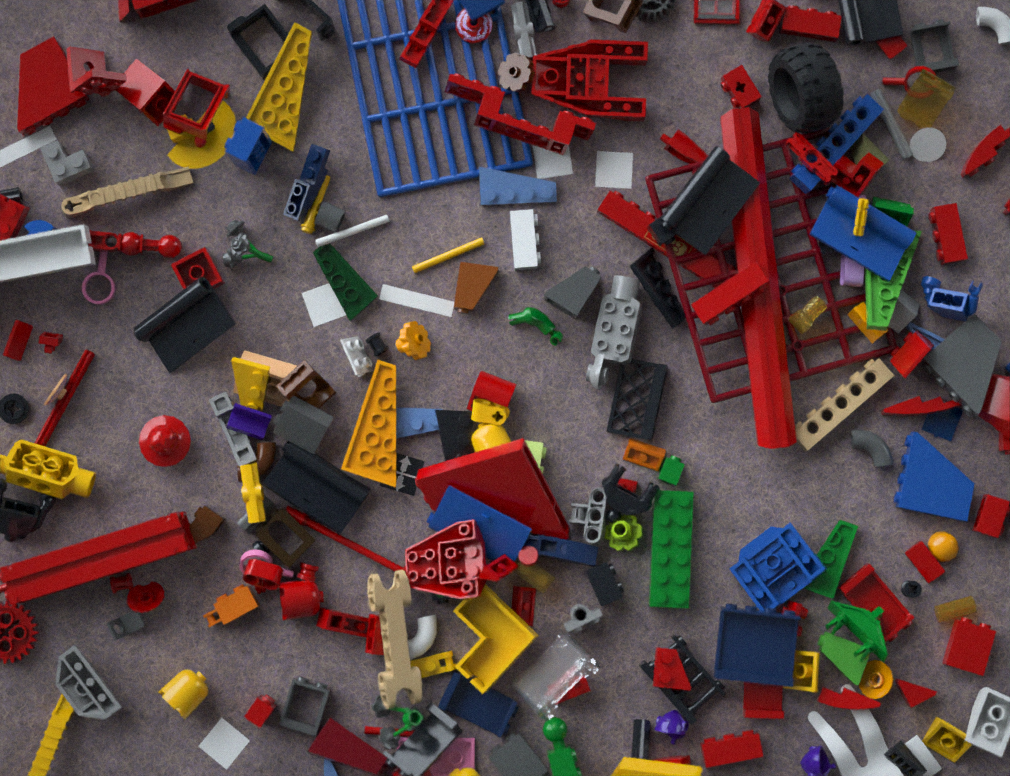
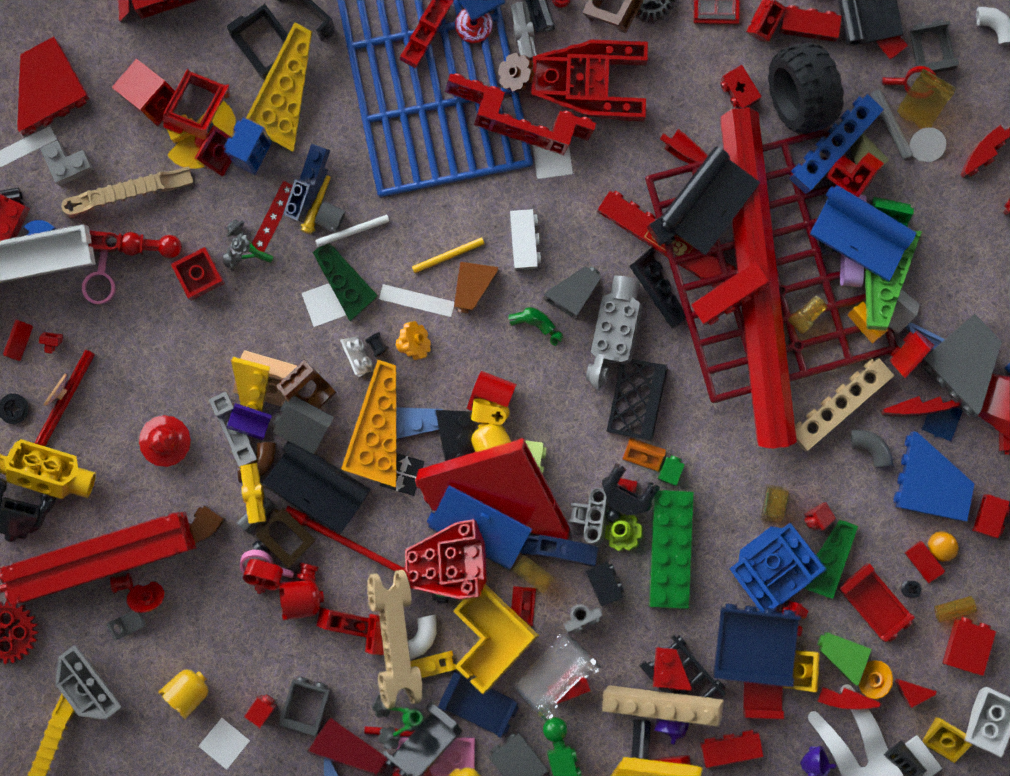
red bracket [66,46,127,97] -> none
black door [134,277,236,373] -> none
orange brick [203,584,260,628] -> none
medium blue wing [479,166,557,205] -> none
red slope [479,554,519,582] -> none
tile [519,546,538,567] -> none
white sticker [595,151,633,189] -> none
red piece [785,132,838,185] -> none
green connector [825,601,888,663] -> none
yellow axle [853,198,869,236] -> none
blue torso [921,276,983,321] -> none
red brick [929,203,968,265] -> none
none -> red slope [194,125,232,177]
none -> red sticker [252,180,293,252]
none -> tan brick [602,685,723,726]
none -> clear yellow torso [760,484,789,523]
none -> red slope [803,502,836,531]

